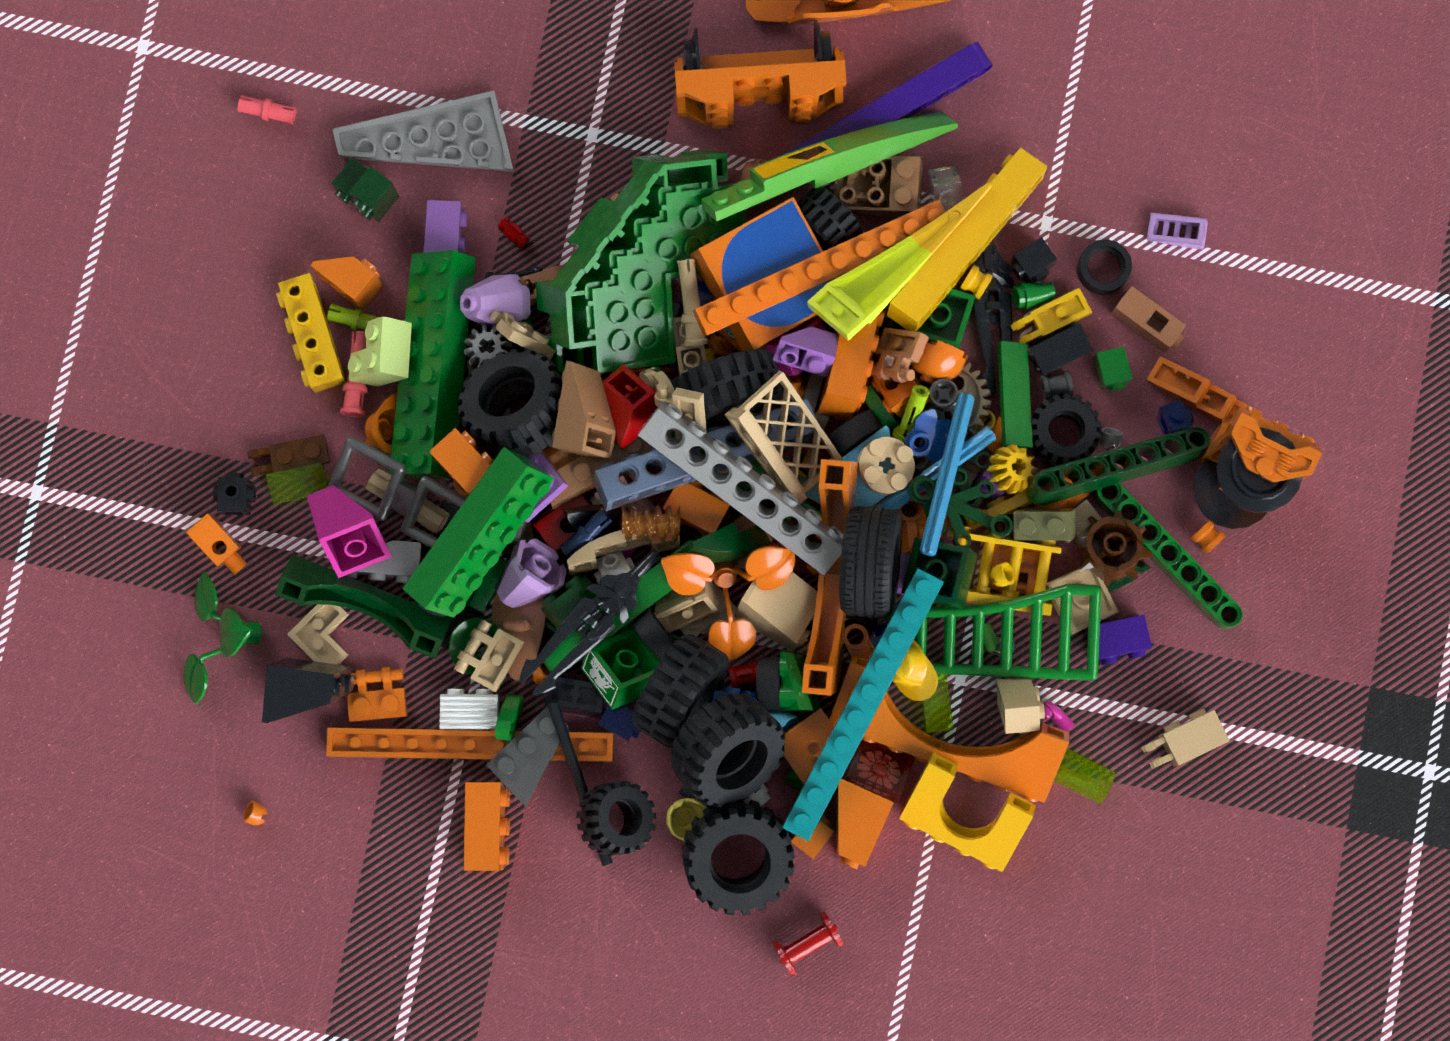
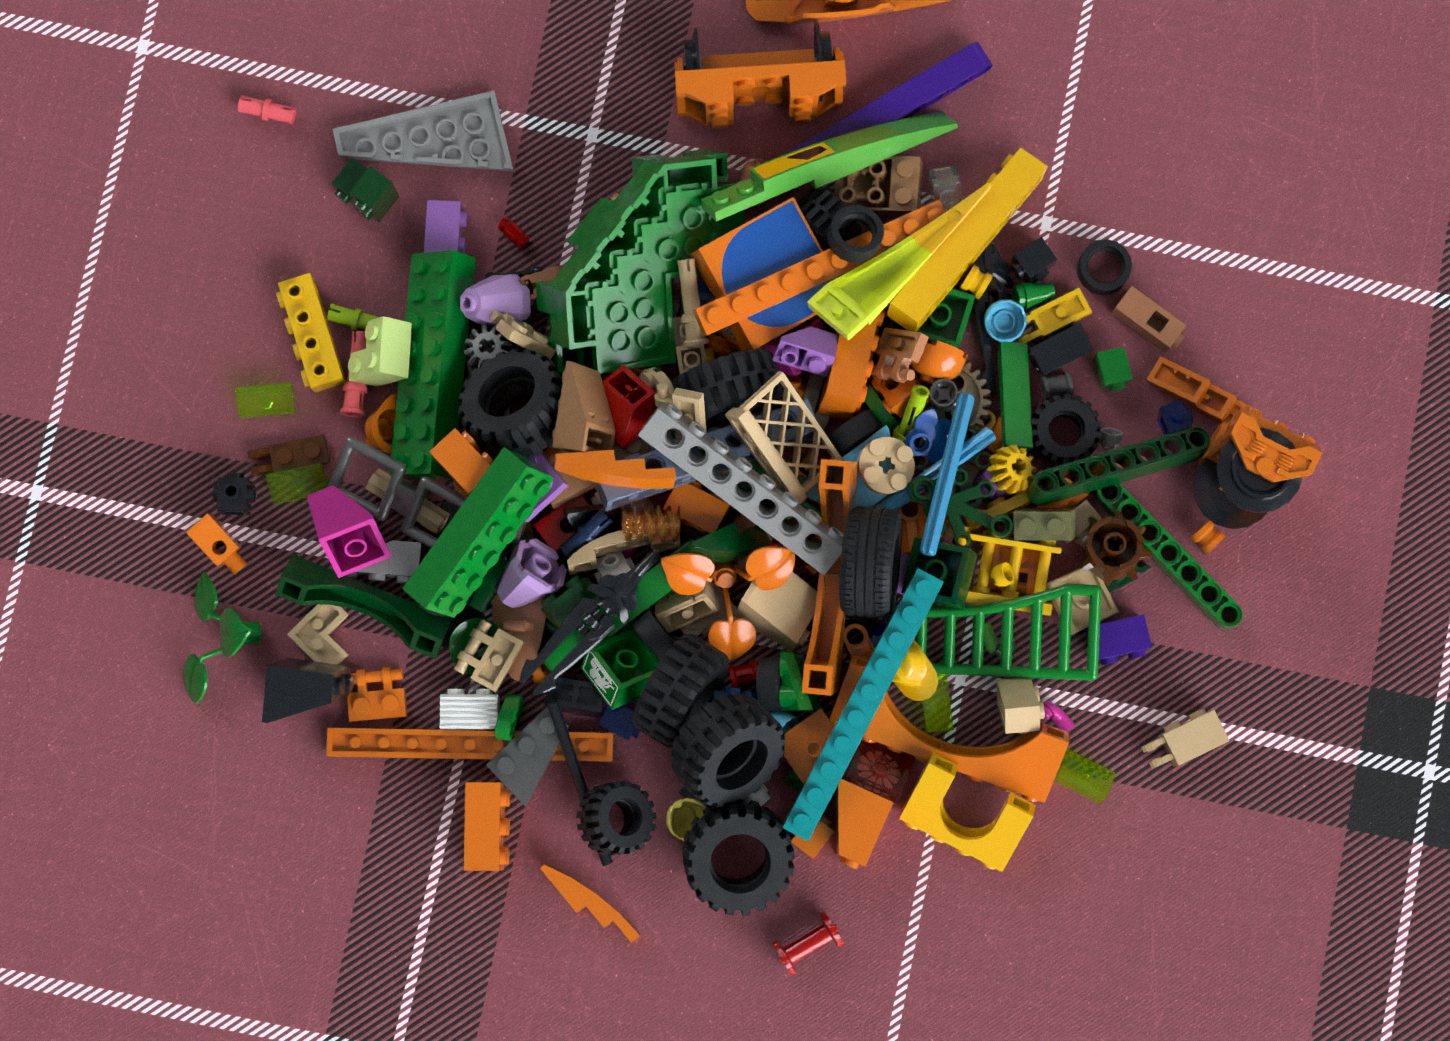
orange hinge [243,800,267,826] -> none
orange slope [310,256,383,311] -> none
lavender slope [1147,213,1208,250] -> none
none -> clear neon green slope [235,383,296,418]
none -> orange slope [540,864,641,943]
none -> orange slope [554,450,676,489]
none -> black tyre [827,205,884,263]
none -> medium azure hair [984,300,1027,342]

